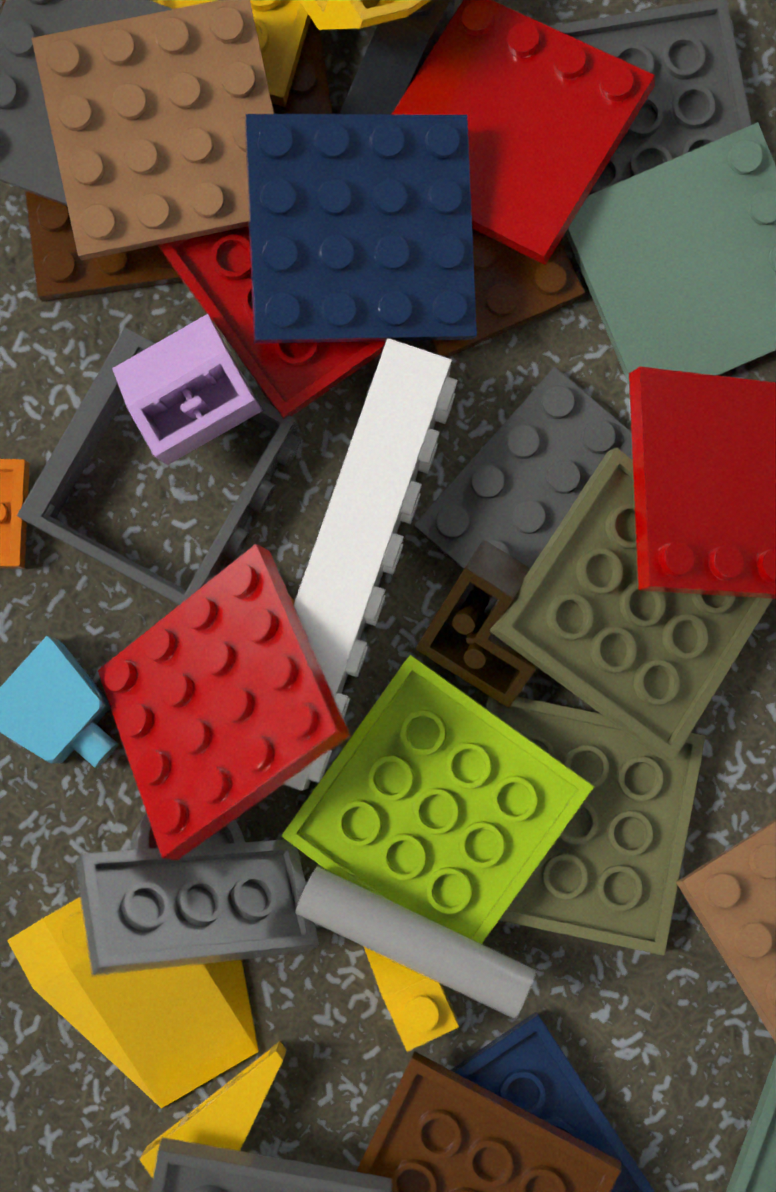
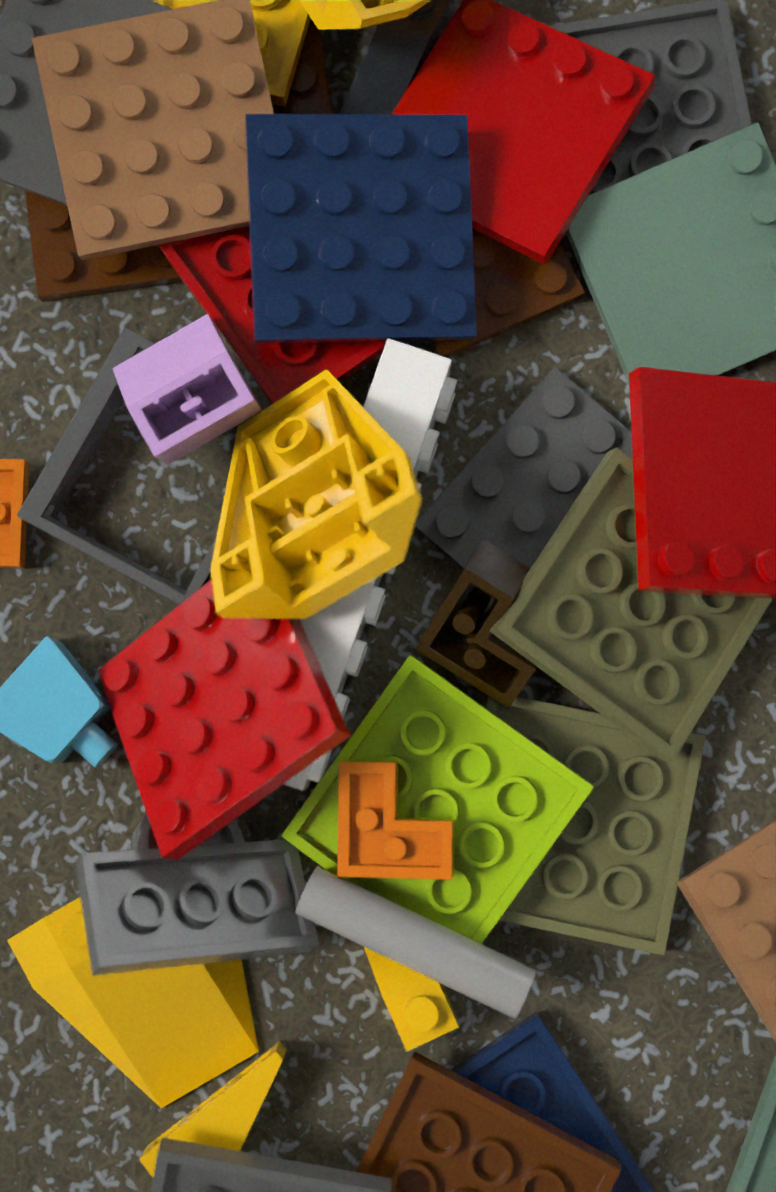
none -> yellow wedge [210,369,422,619]
none -> orange plate [337,761,454,880]

